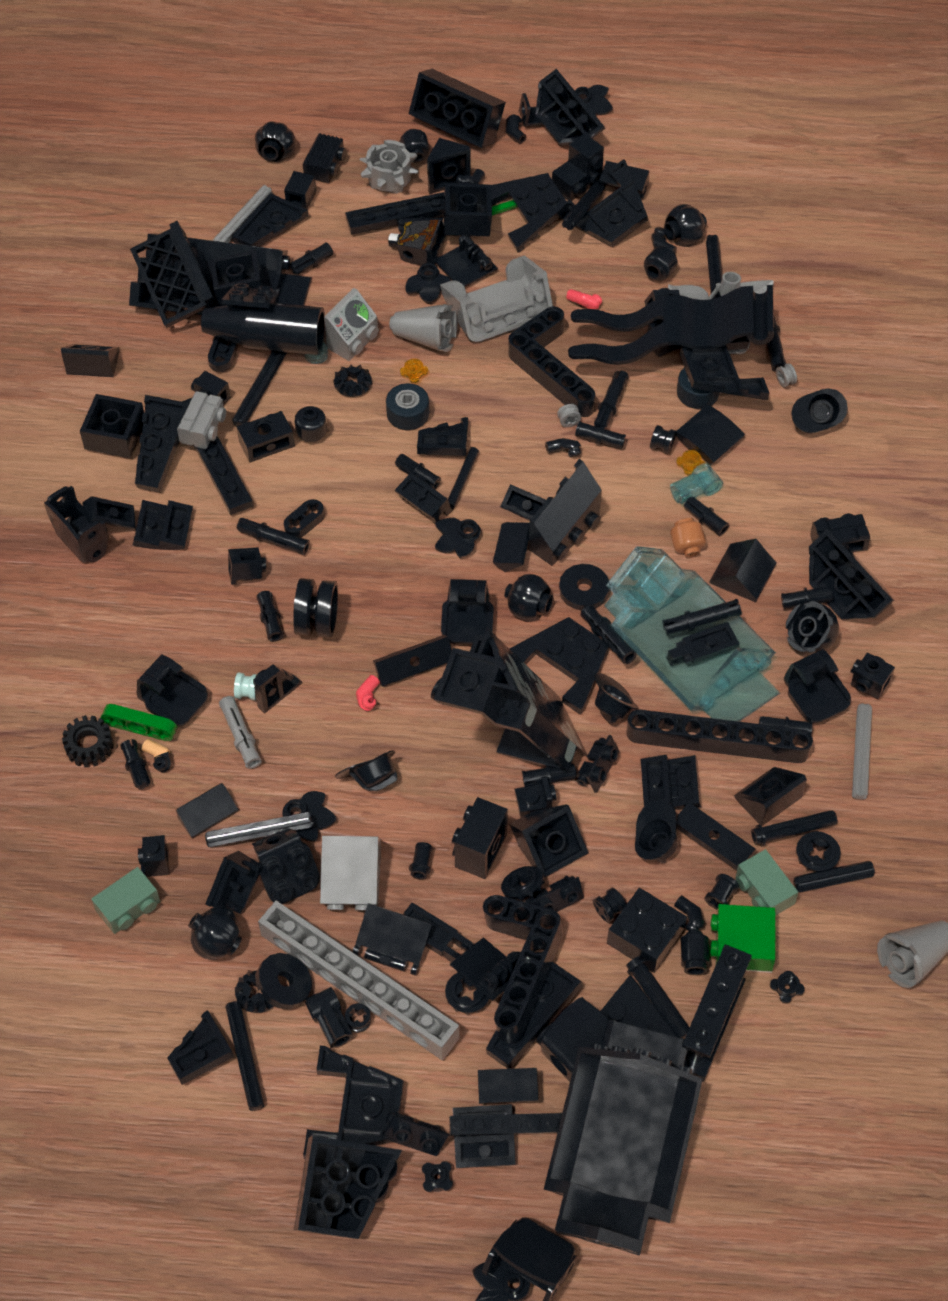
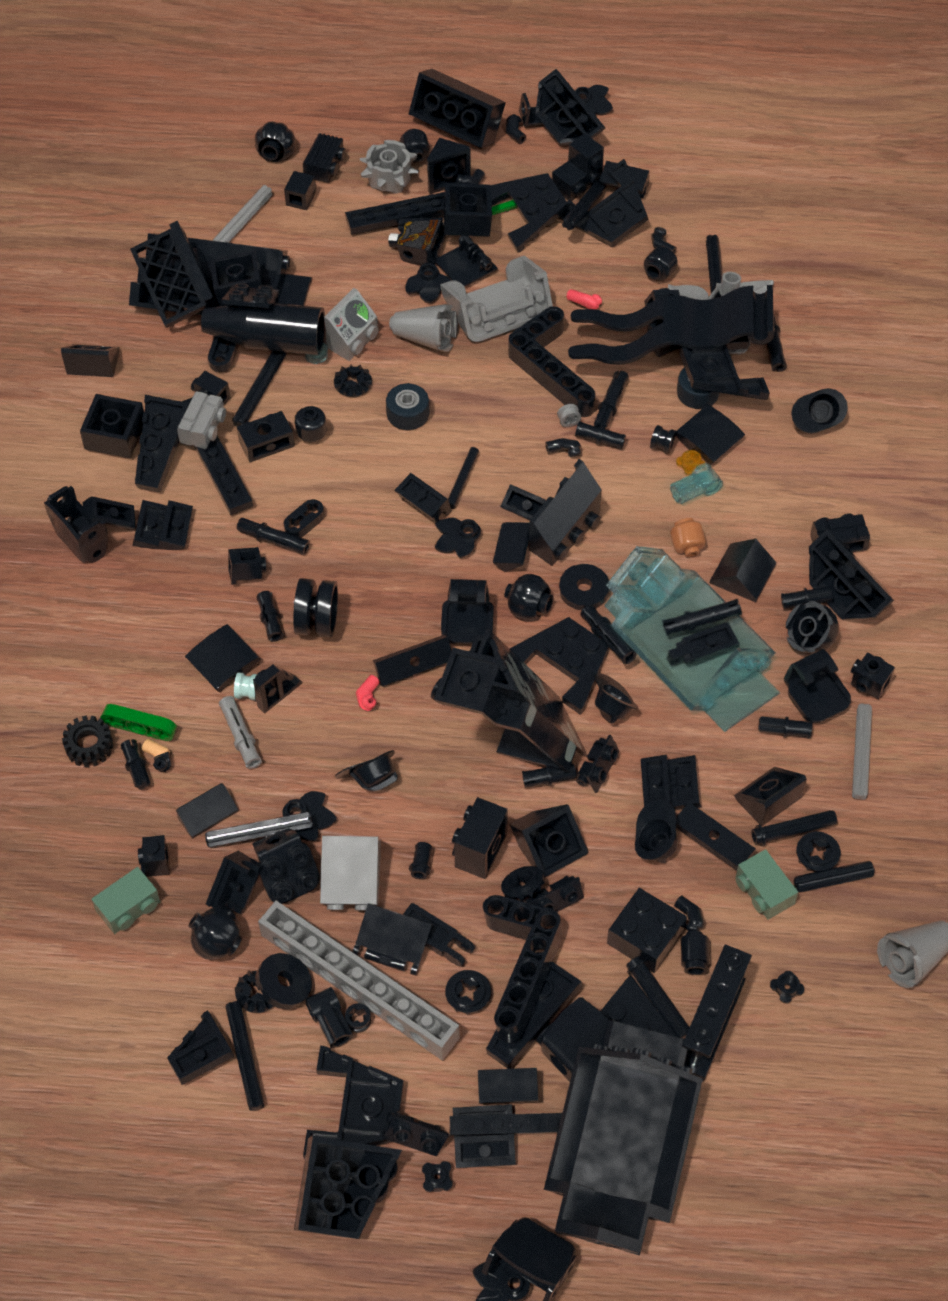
black piece [136,654,208,727] -> none
black wing [232,193,309,247] -> none
black axle [290,242,333,275] -> none
black axle [395,454,441,489] -> none
clear yellow plate [400,359,428,383] -> none
black wing [417,417,468,456] -> none
black hinge [450,937,521,1001] -> none
black bracket [515,776,556,817] -> none
black wheel [593,887,627,923] -> none
black beam [626,710,813,763] -> none
black plant [664,204,707,247] -> none
black axle [684,497,730,536] -> none
black bush [704,874,739,910] -> none
green piece [710,904,775,973] -> none
light grey bush [776,363,797,387] -> none
none -> black slope [185,624,261,692]

